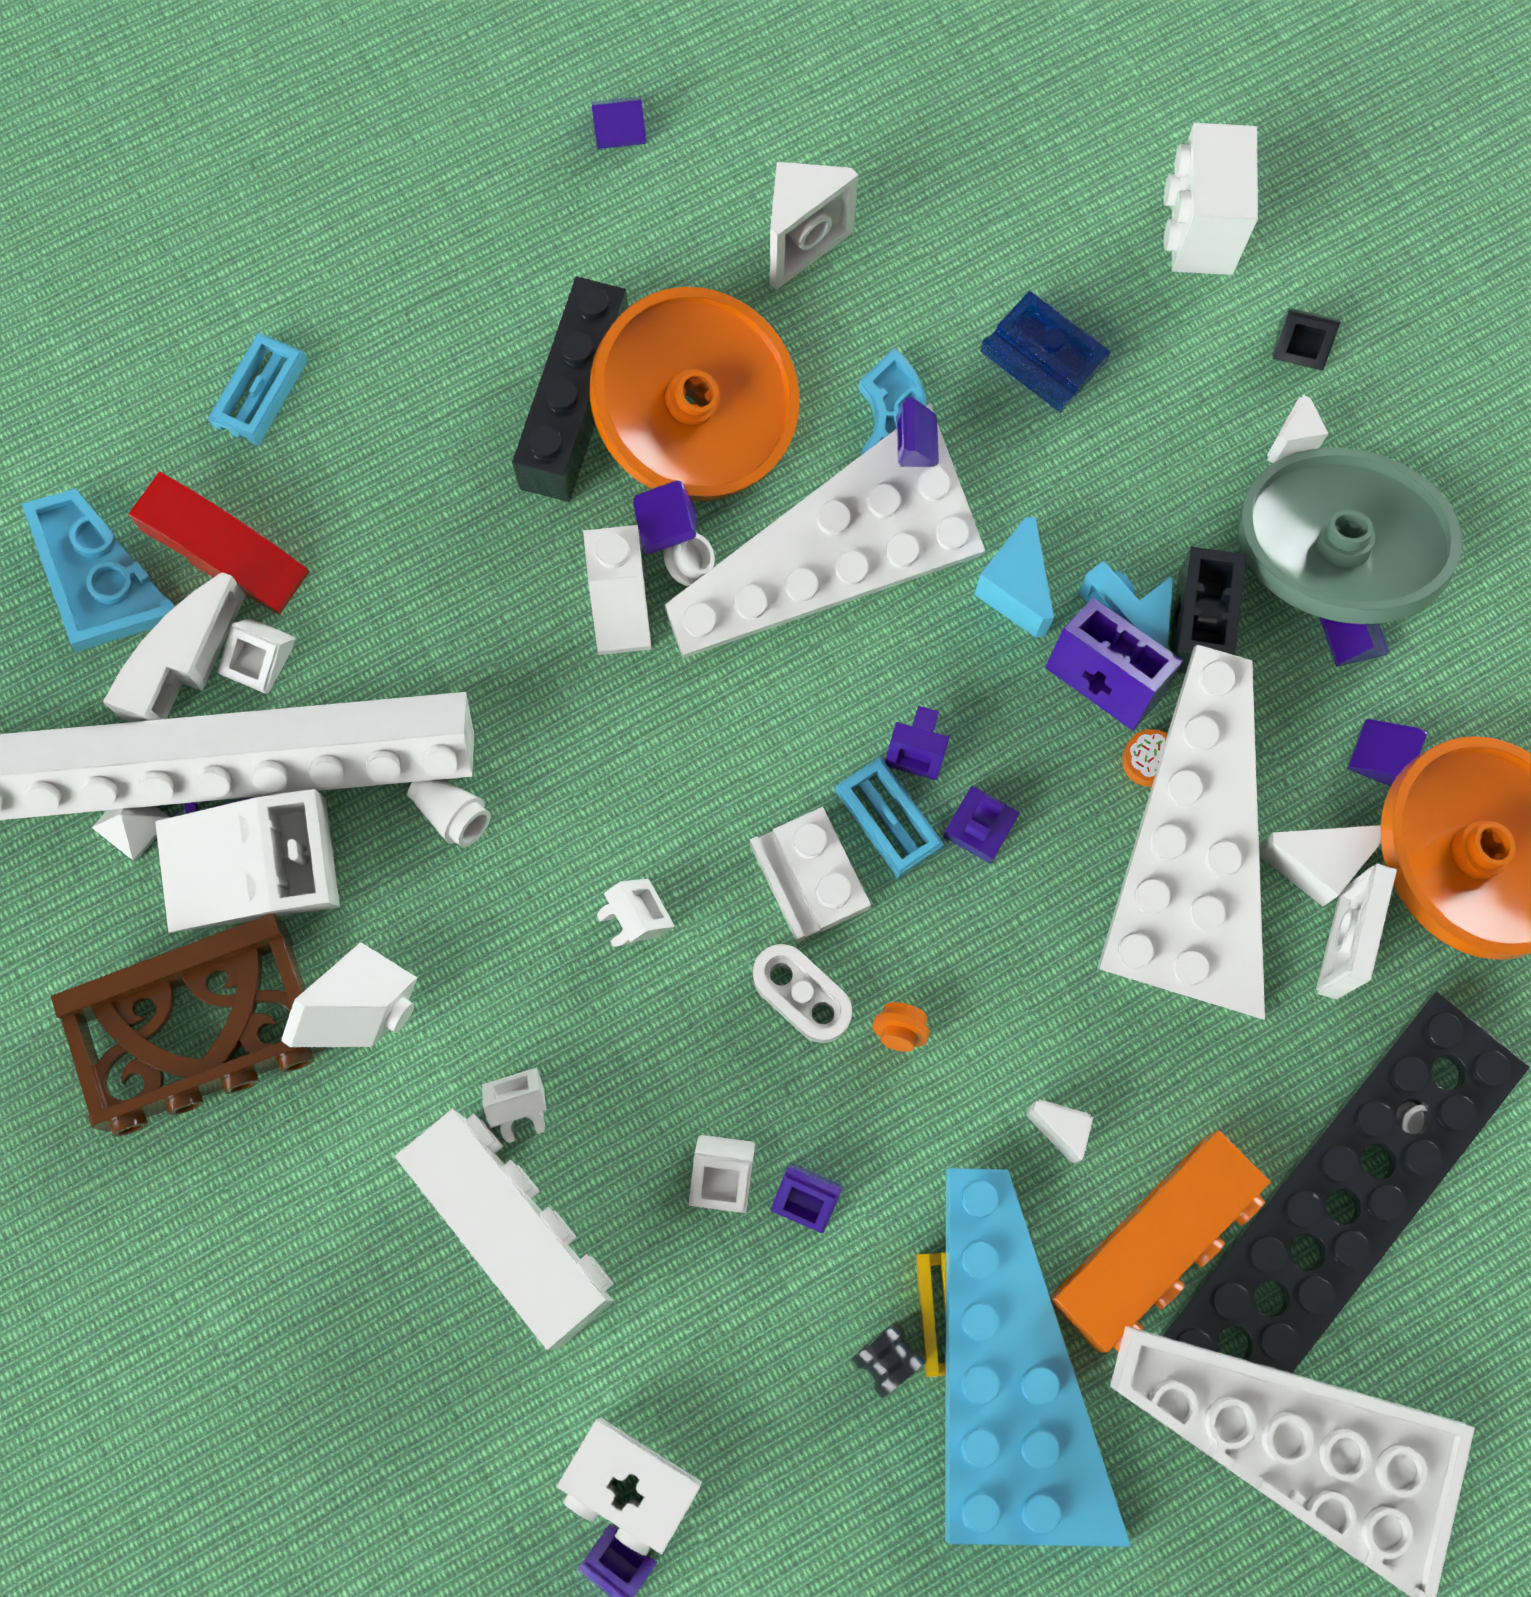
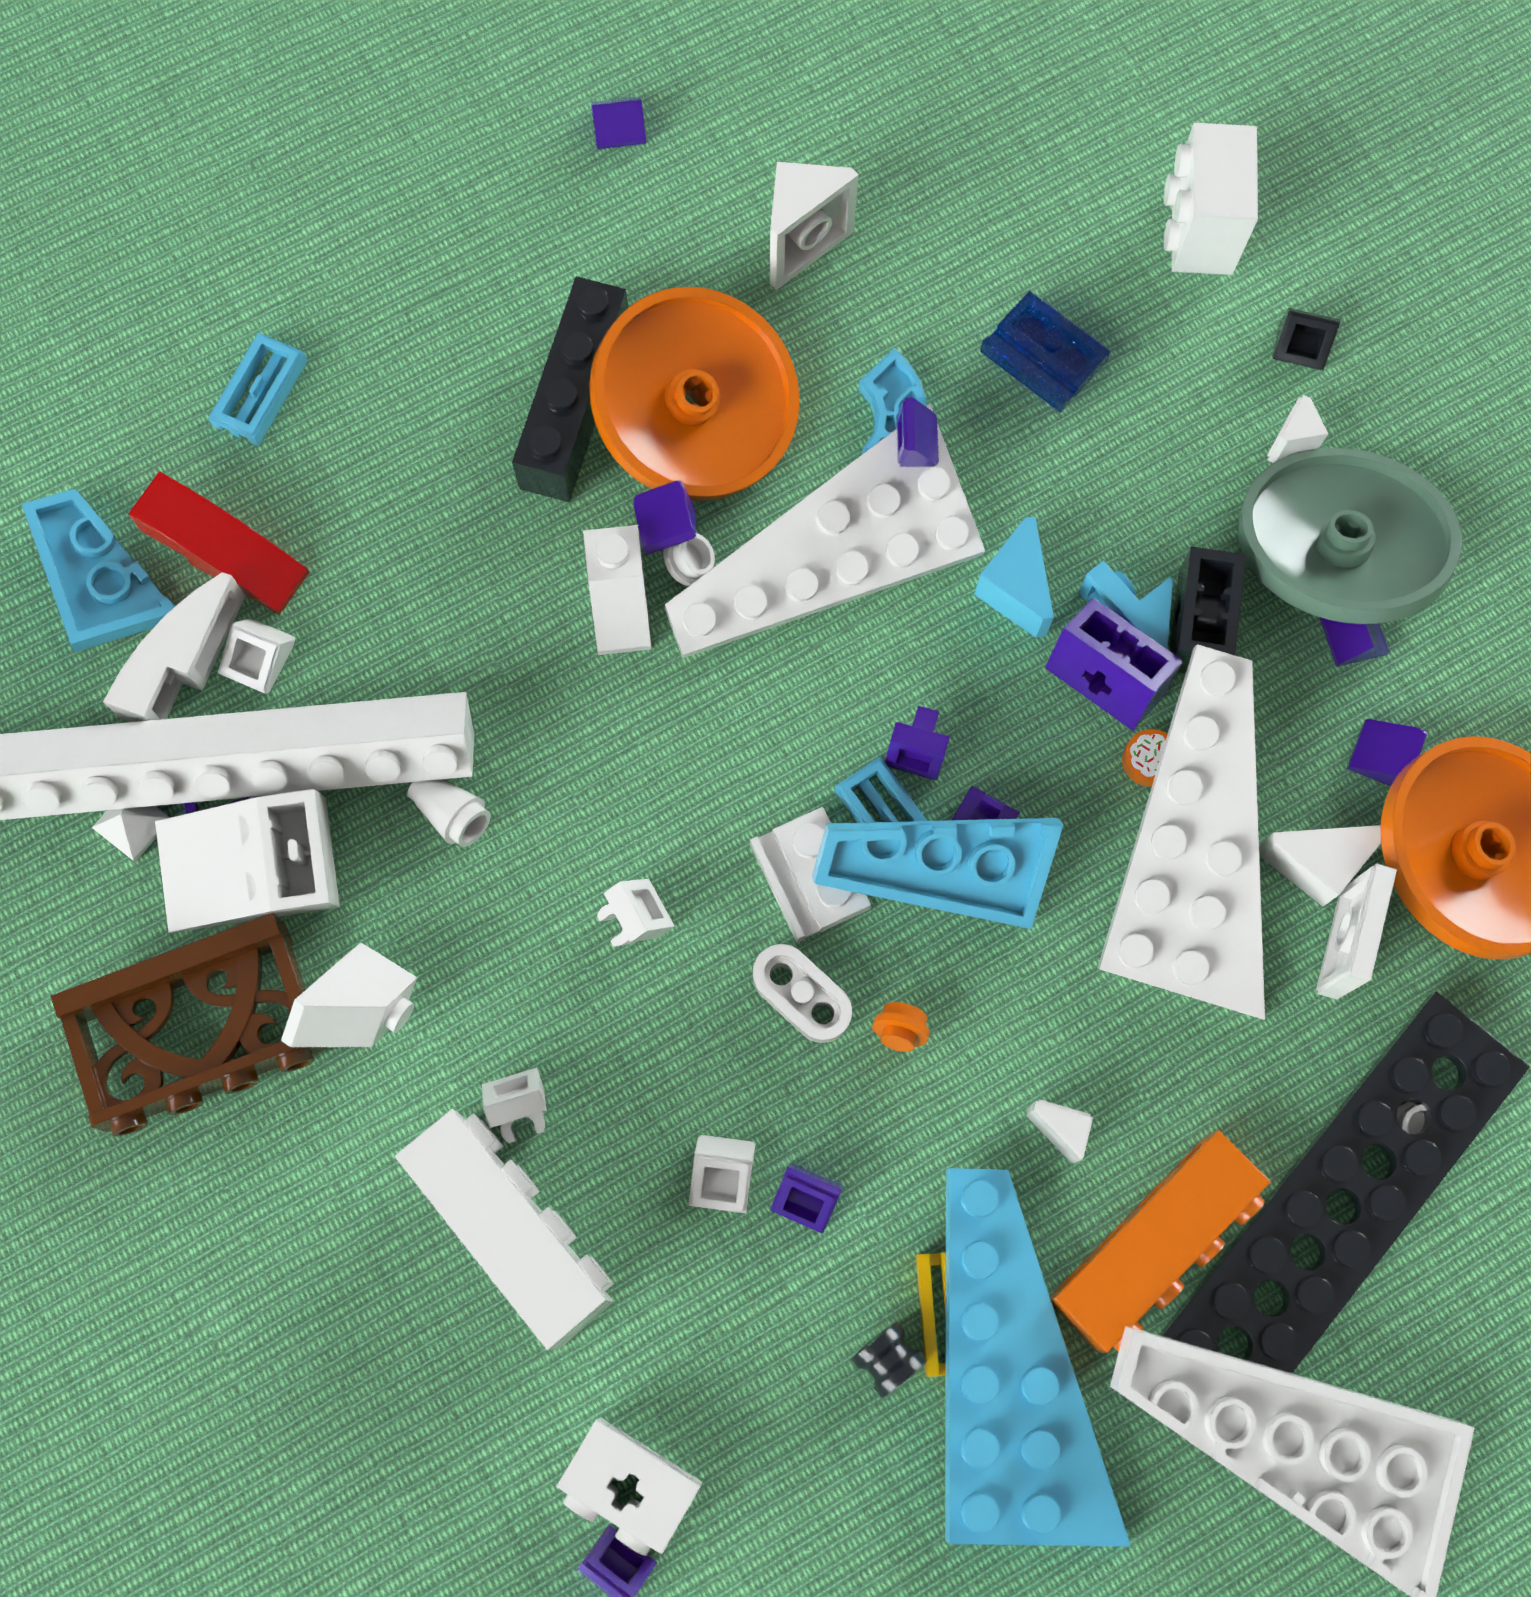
none -> medium azure wing [812,818,1063,929]

